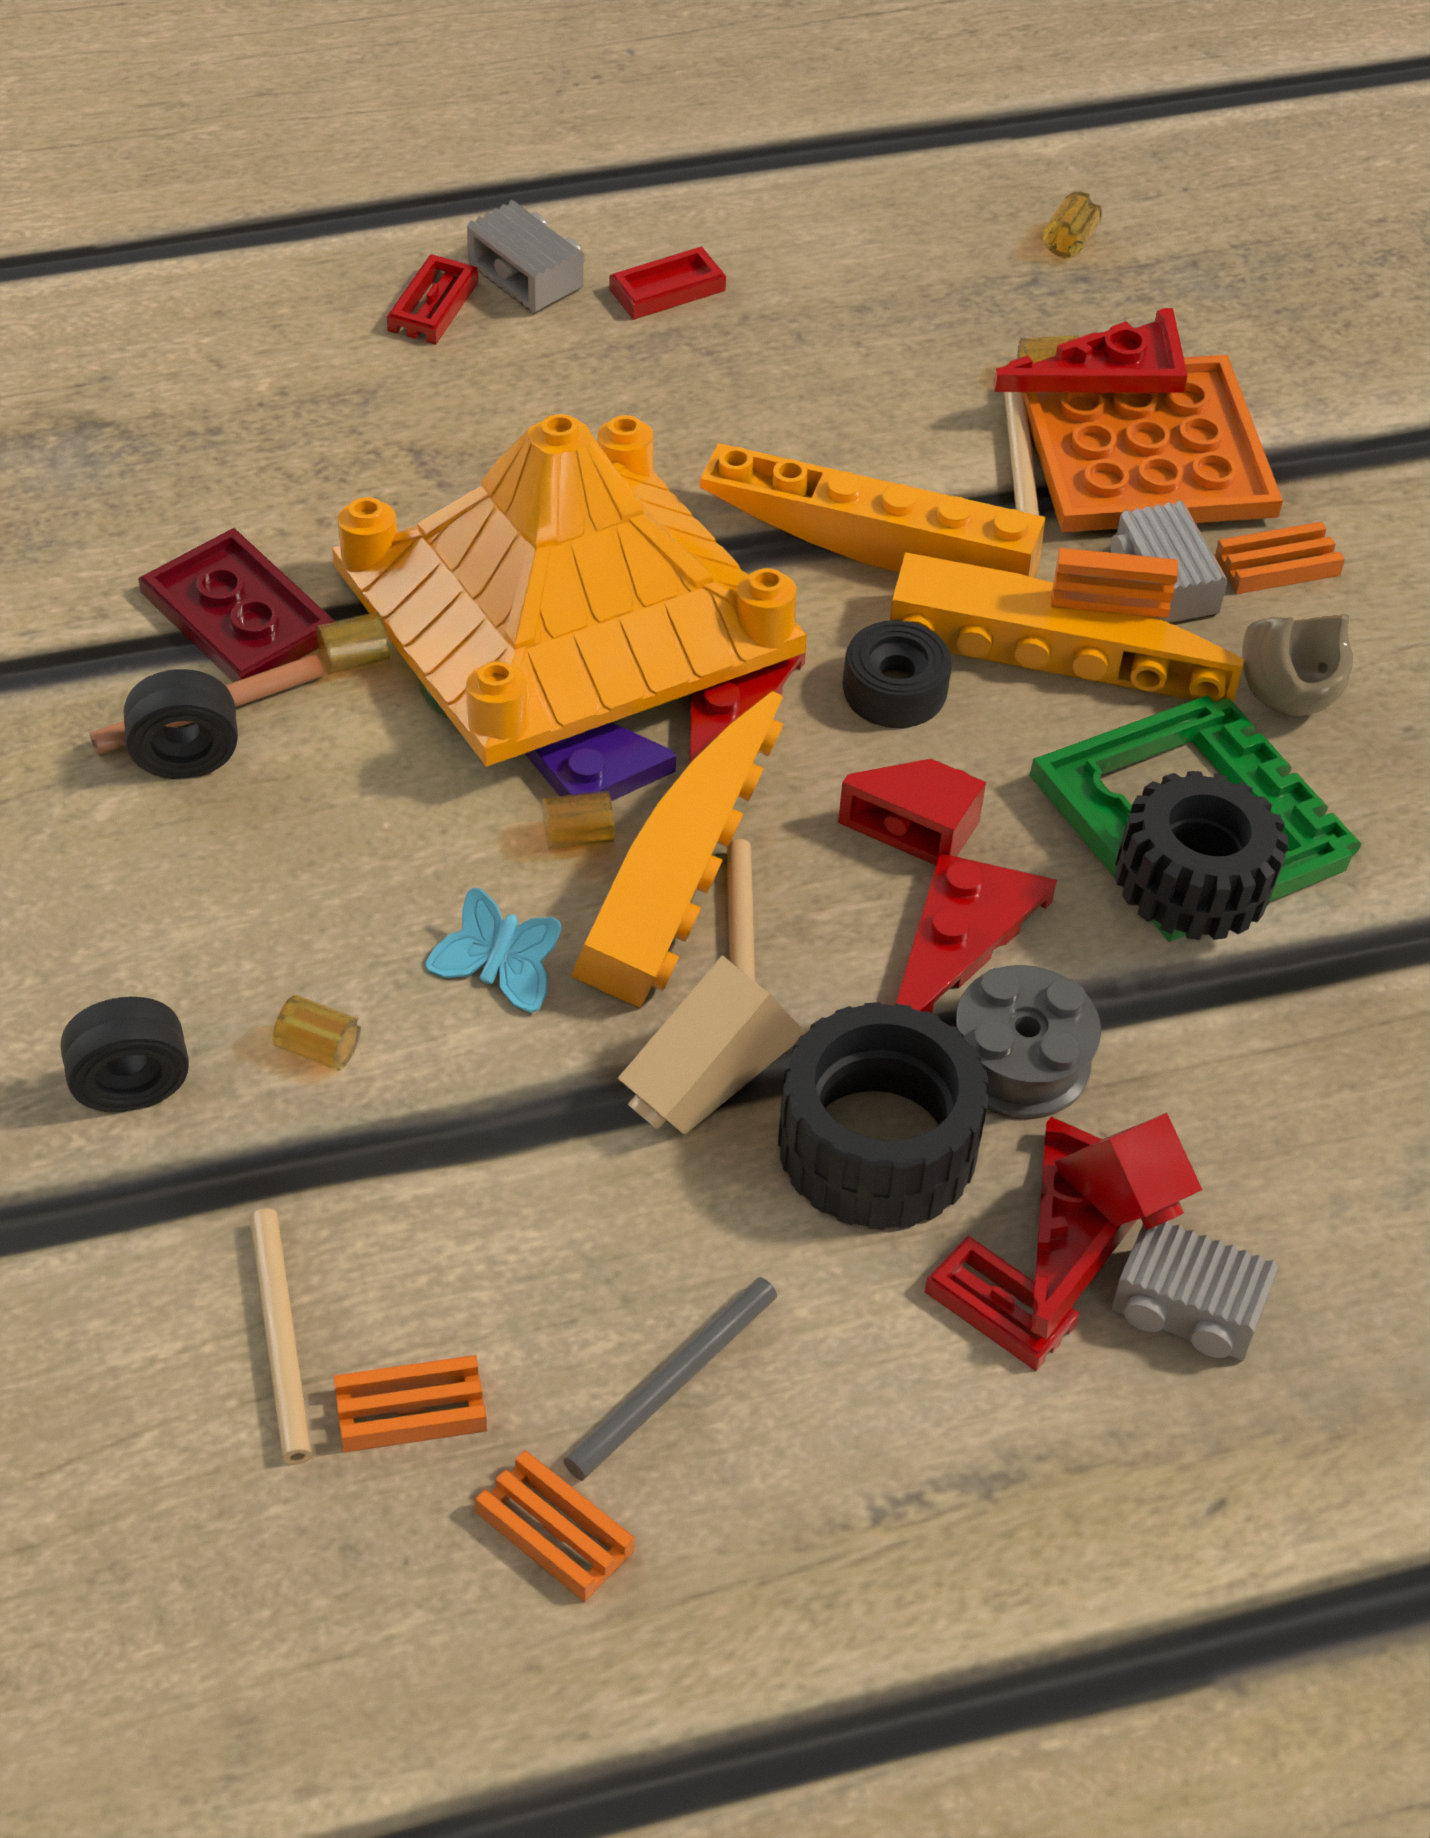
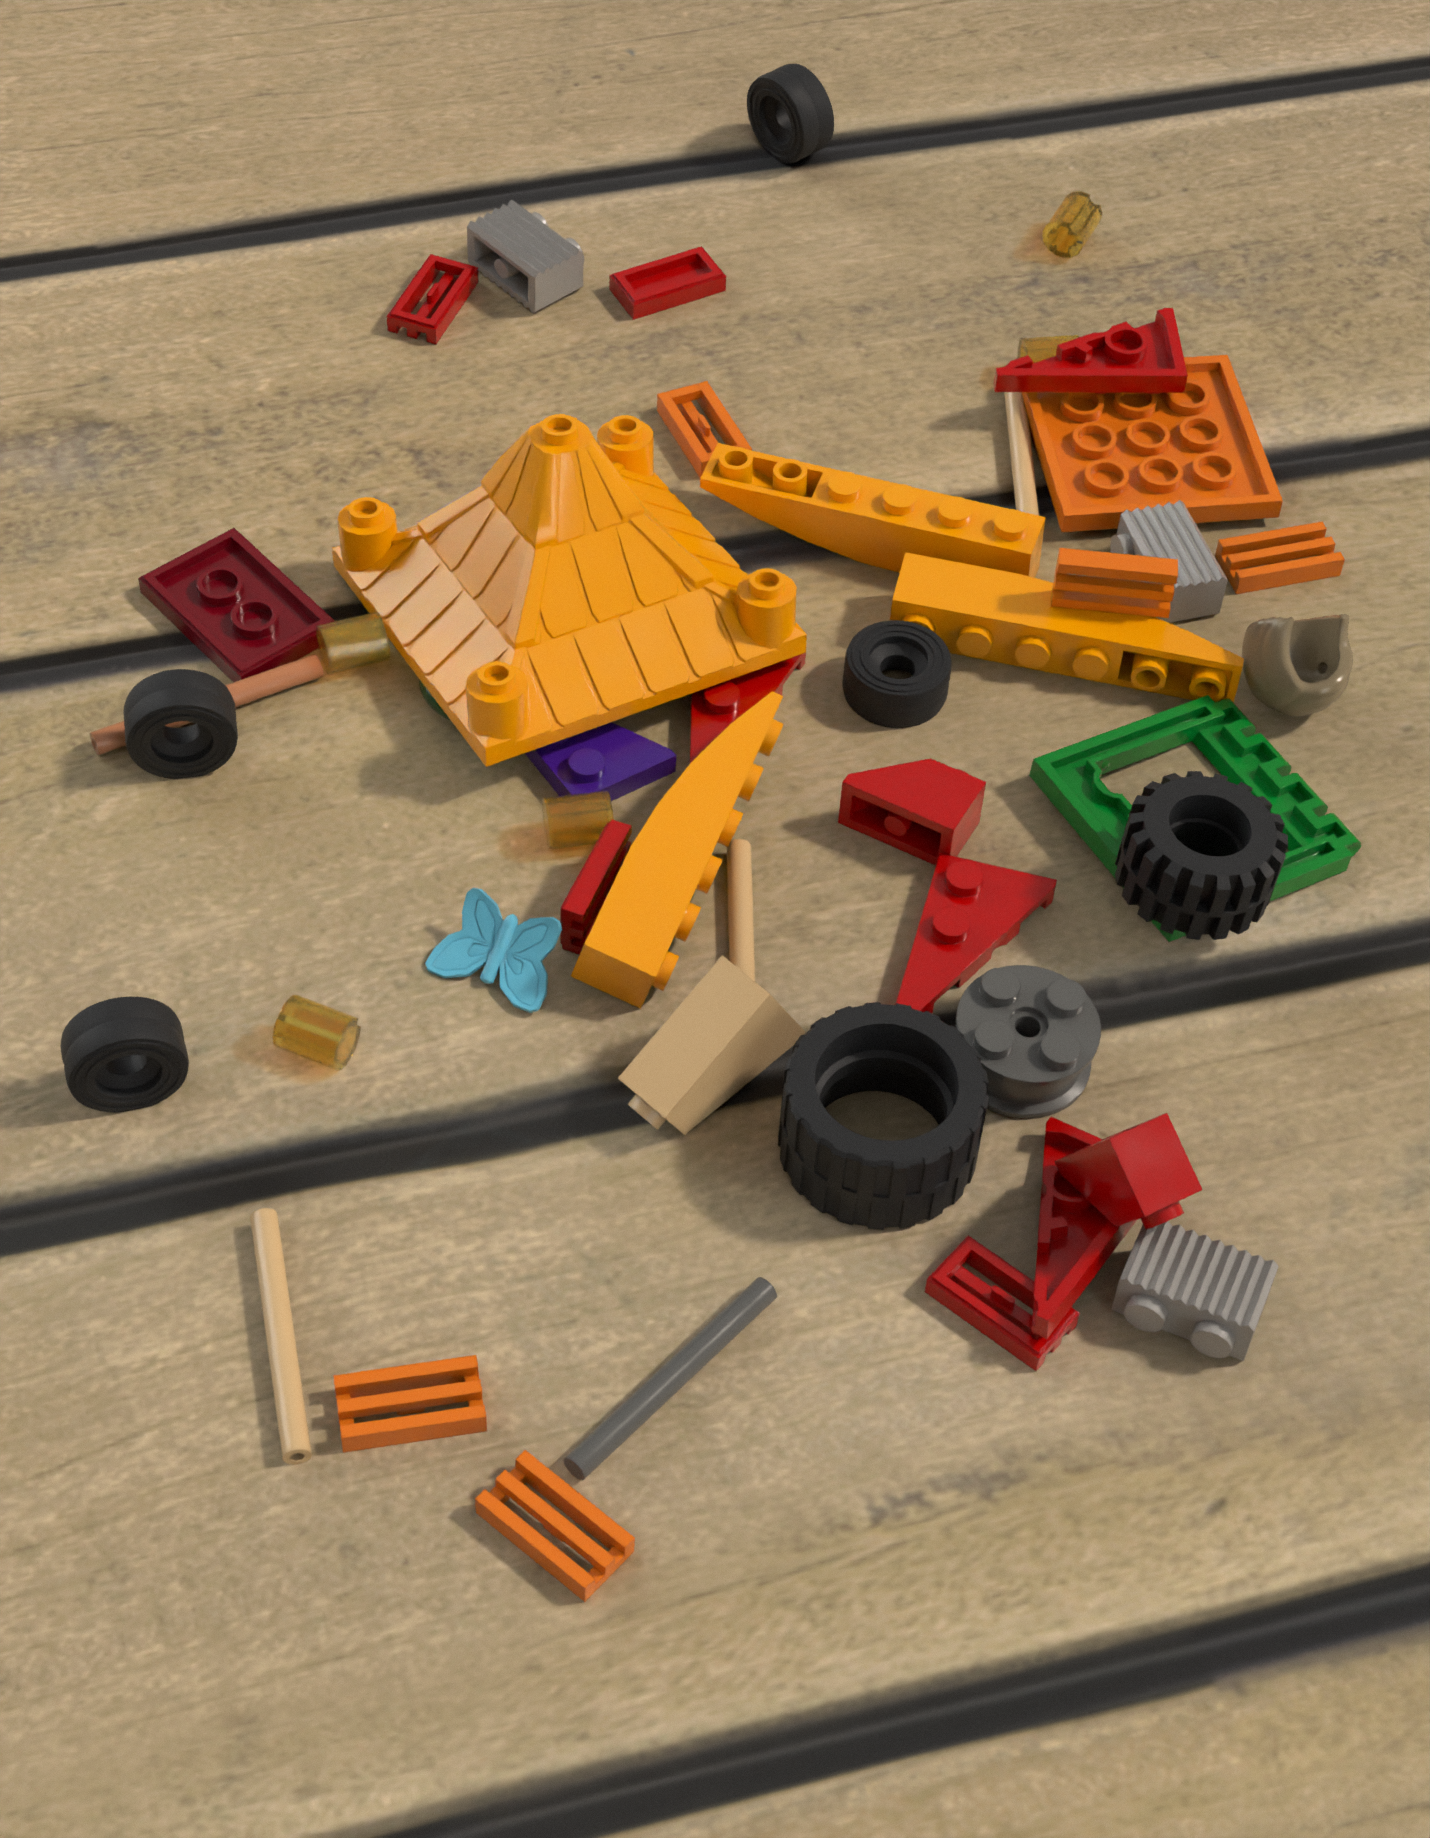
none -> red tile [560,819,632,955]
none -> orange tile [657,381,752,478]
none -> black tyre [747,64,834,163]

